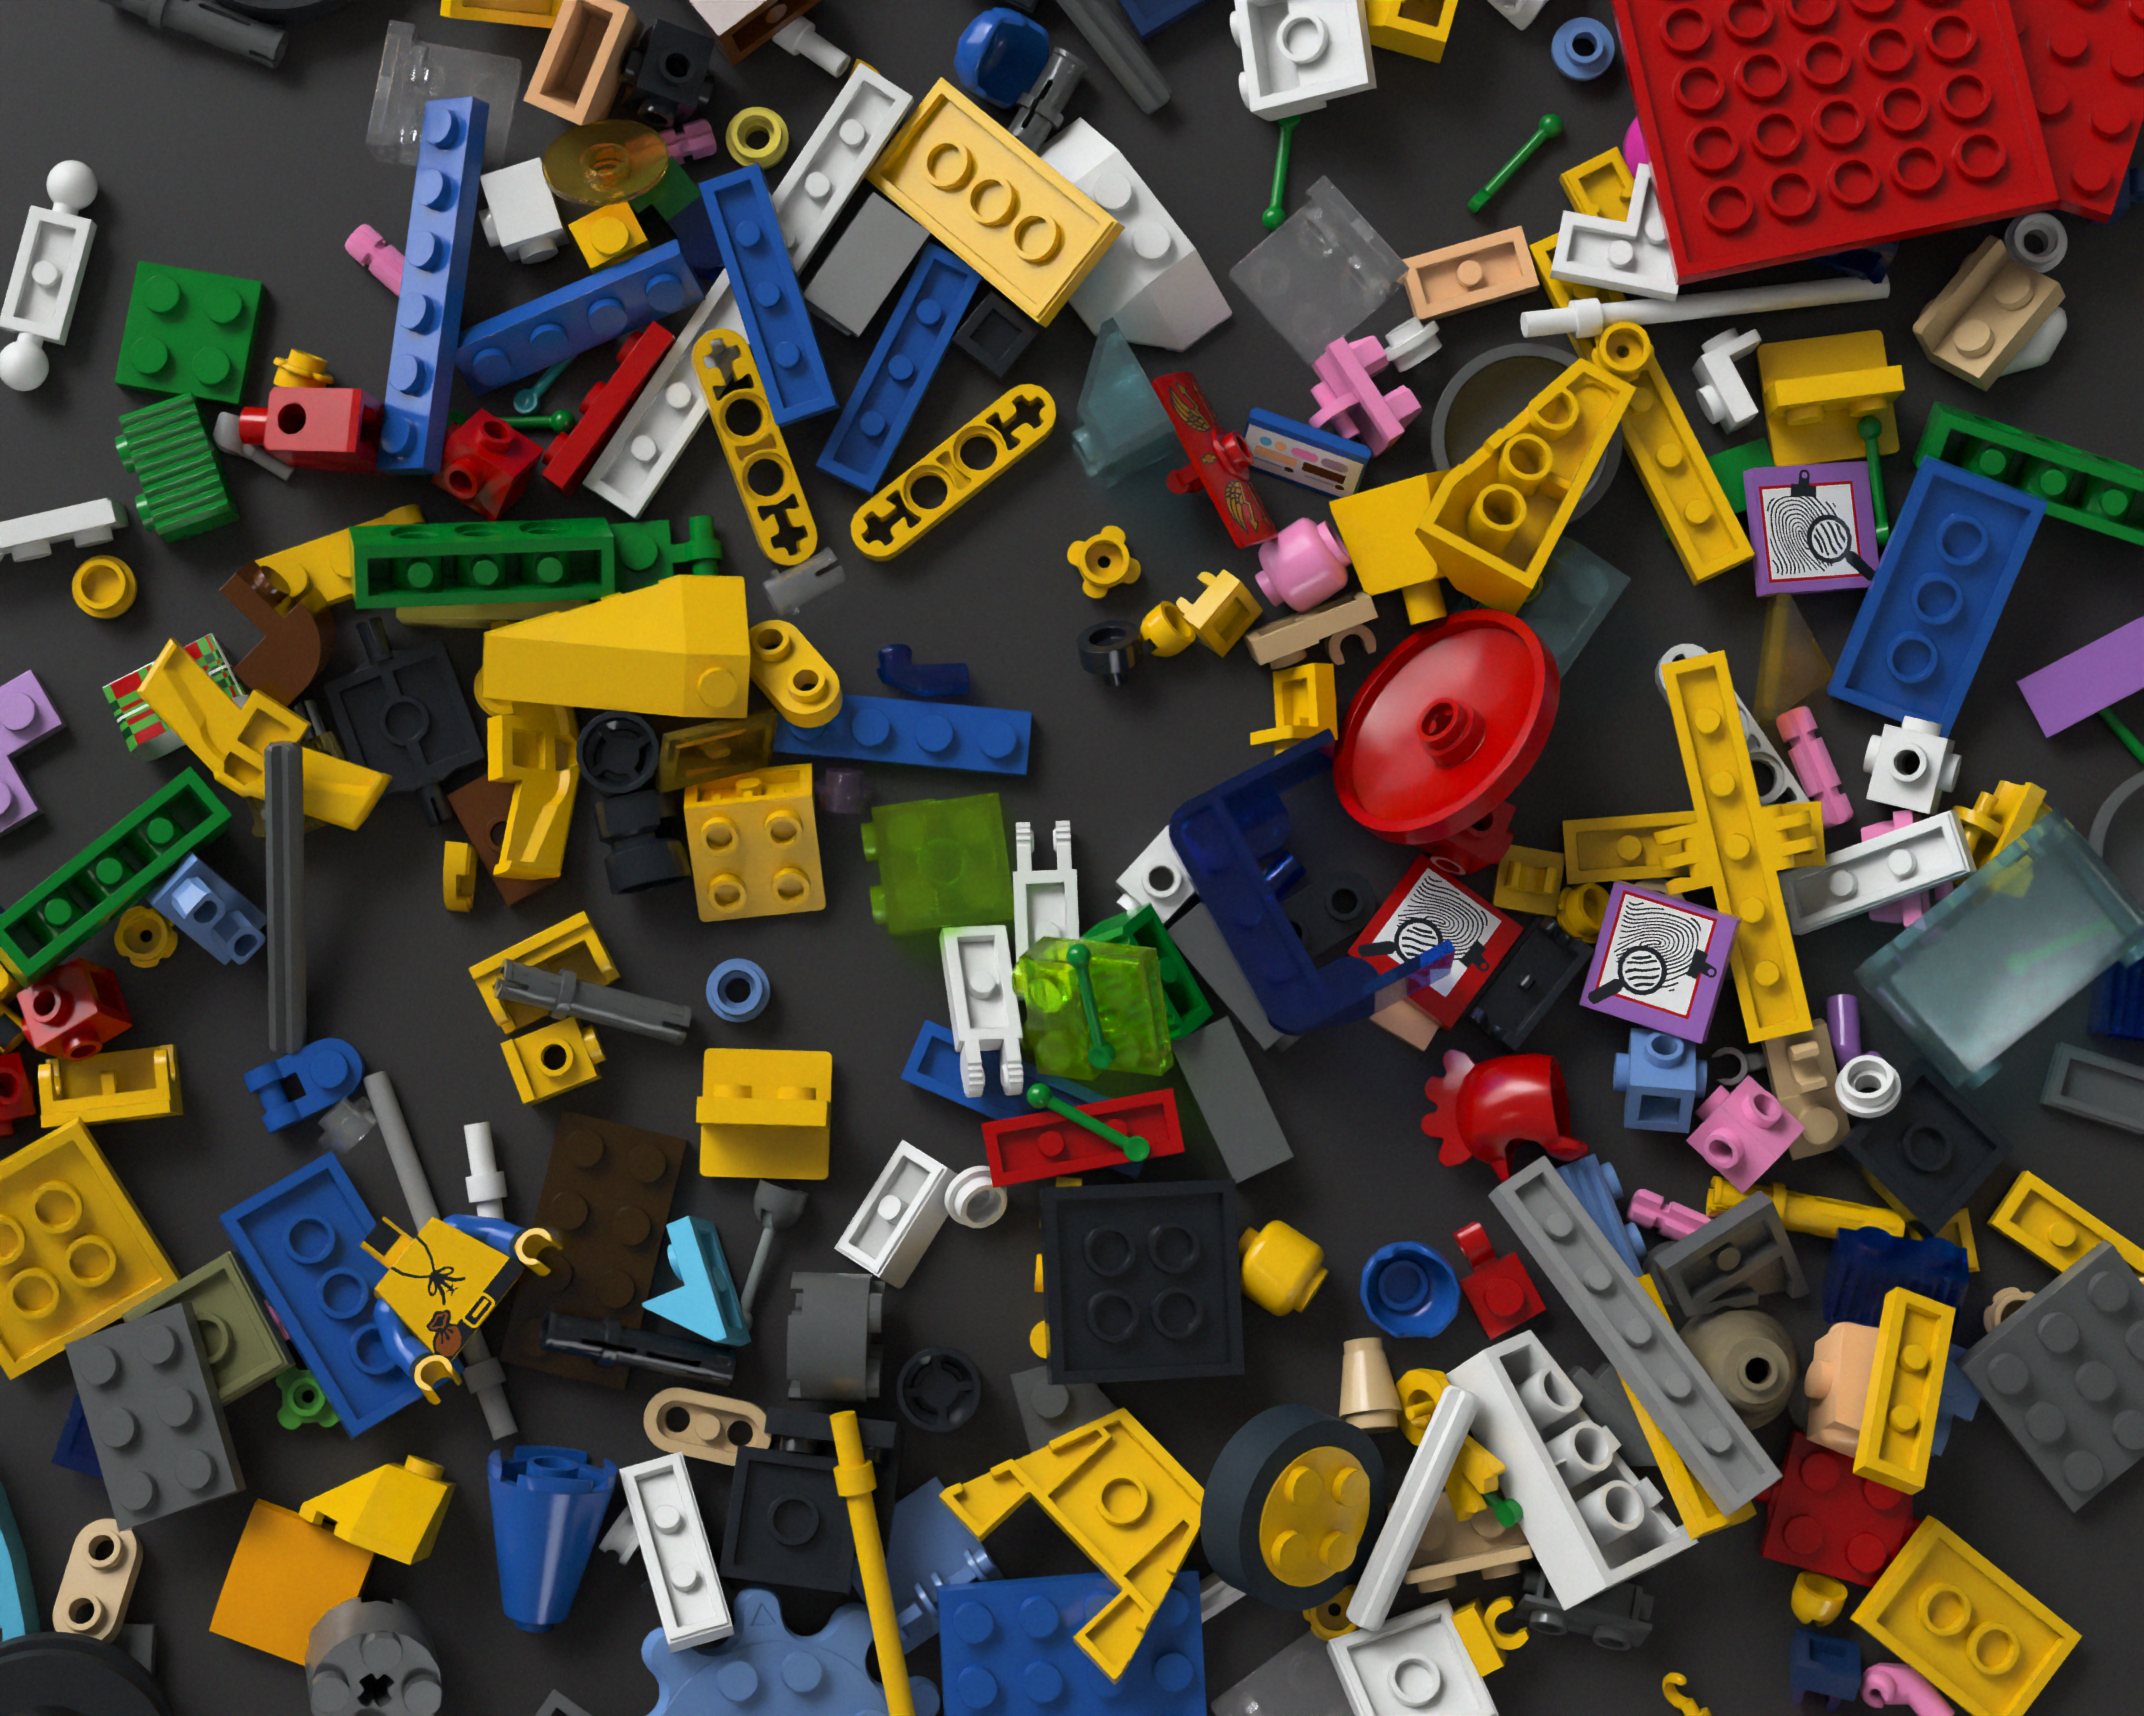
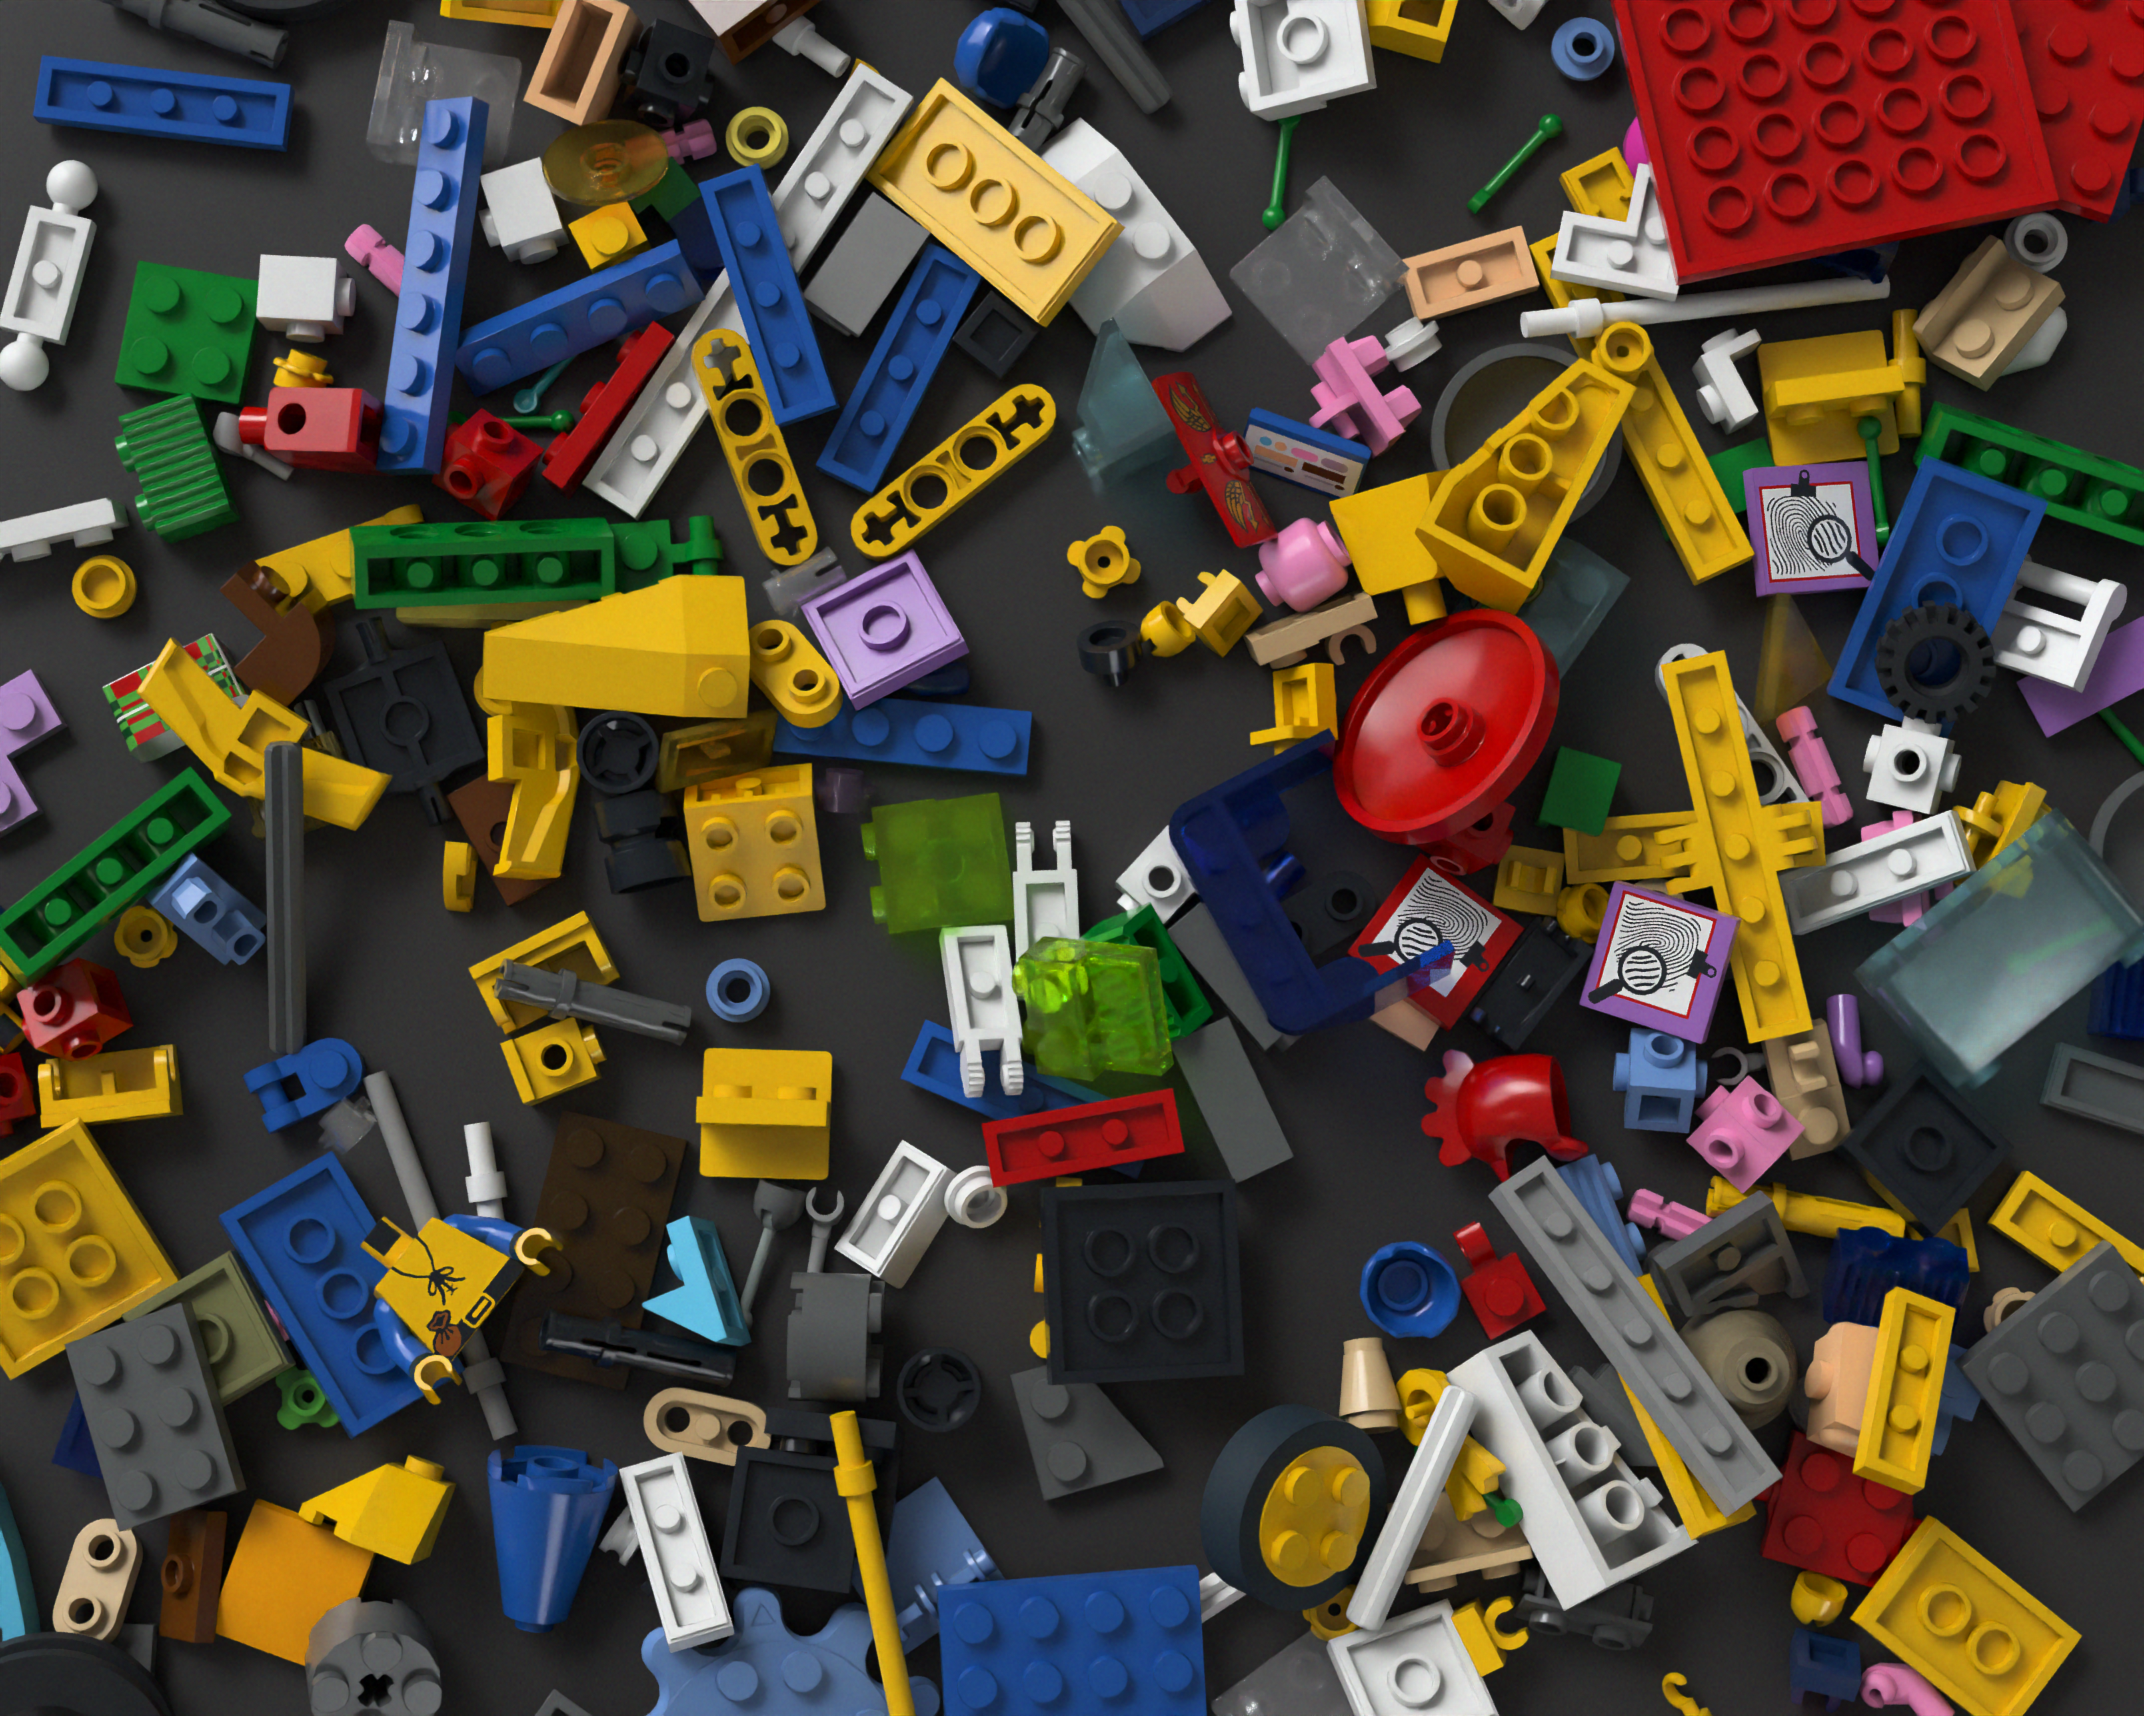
yellow wing [939,1407,1205,1685] -> none
green hinge [1027,1083,1150,1162] -> none
green hinge [1066,943,1116,1070] -> none
yellow head [1238,1220,1329,1316] -> none
white plate [1835,1055,1901,1118] -> none
none -> blue plate [33,55,295,152]
none -> reddish brown plate [159,1507,228,1643]
none -> white brick [256,254,356,343]
none -> tile [801,548,969,711]
none -> light grey hand [806,1187,845,1273]
none -> green panel [1533,746,1622,837]
none -> black tyre [1874,600,1996,724]
none -> yellow bar [1887,309,1927,438]
none -> white plate [1990,554,2127,693]

